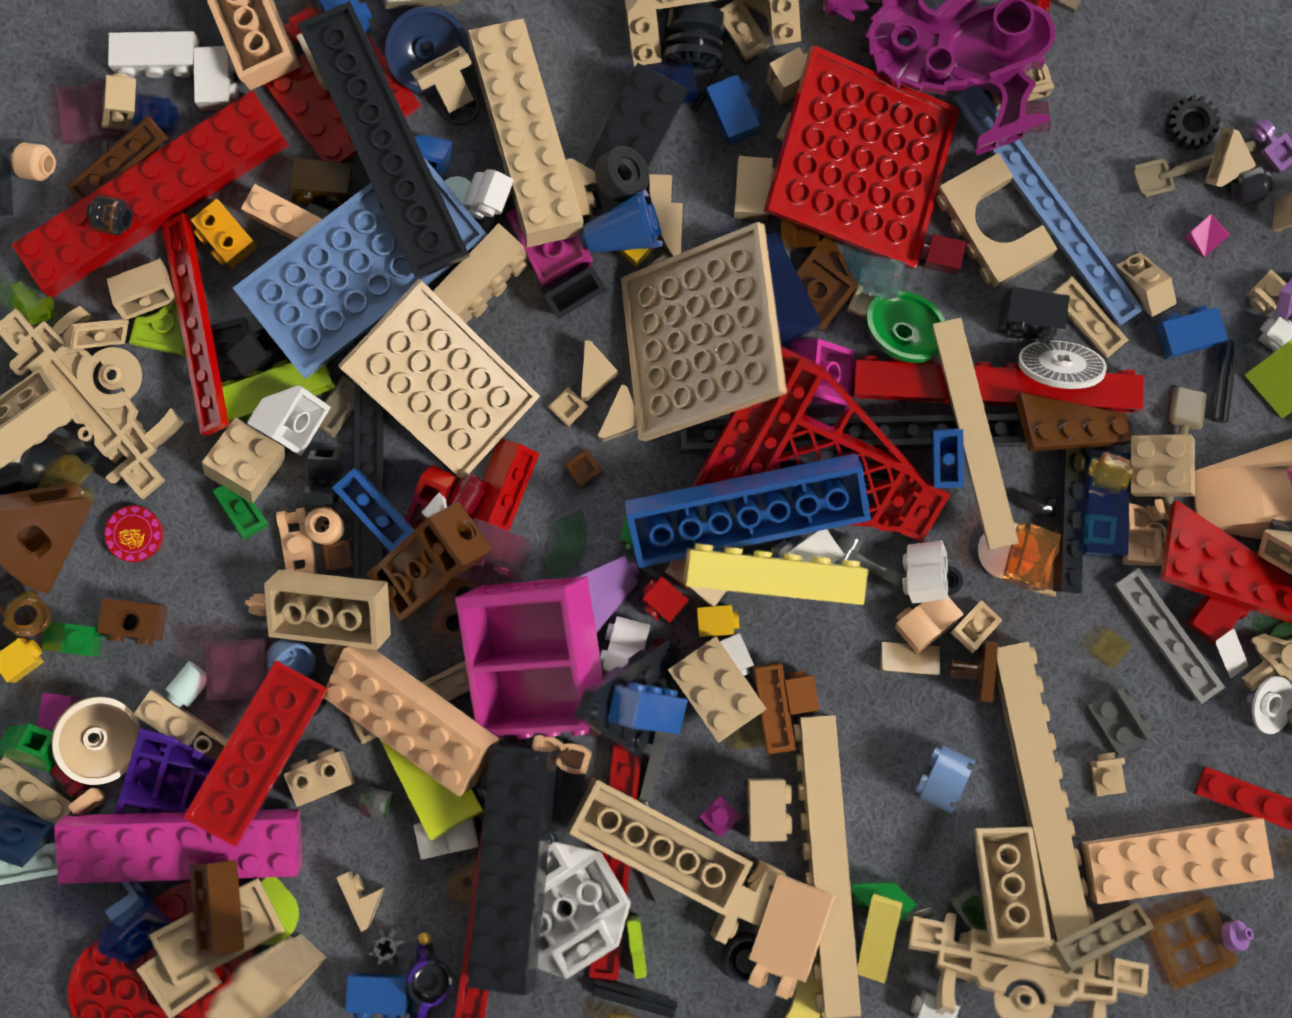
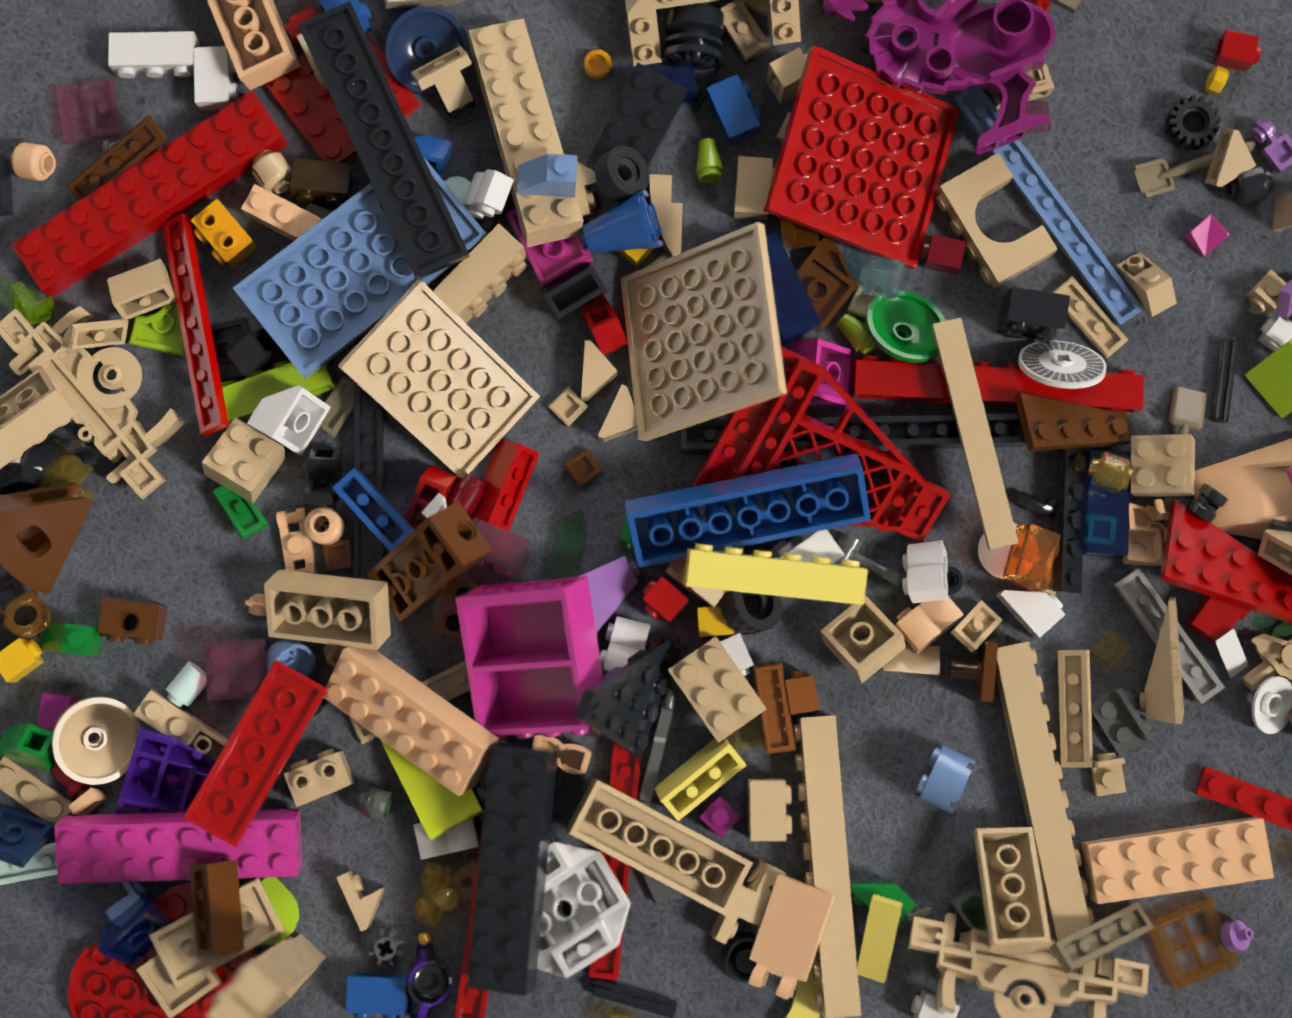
black head [86,195,133,236] -> none
tan brick [102,73,136,131] -> none
red tile [104,505,164,563] -> none
clear blue brick [132,95,178,132] -> none
blue brick [608,682,688,734] -> none
lime tile [627,915,647,979] -> none
blue slope [930,429,964,488] -> none
blue brick [1156,305,1228,360] -> none
none -> tan head [251,150,293,194]
none -> clear yellow plate [415,861,458,926]
none -> medium blue slope [517,154,578,198]
none -> red slope [578,293,628,355]
none -> light orange tile [584,49,612,79]
none -> light yellow brick [654,738,746,821]
none -> lime cone [695,138,724,183]
none -> black tyre [719,590,782,635]
none -> tan brick [820,595,906,684]
none -> lime cone [837,313,876,355]
none -> white slope [996,590,1066,639]
none -> tan plate [1058,650,1093,768]
none -> tan wedge [1140,597,1184,724]
none -> black wheel [1187,483,1229,523]
none -> yellow tile [1205,66,1229,97]
none -> red brick [1213,29,1261,72]

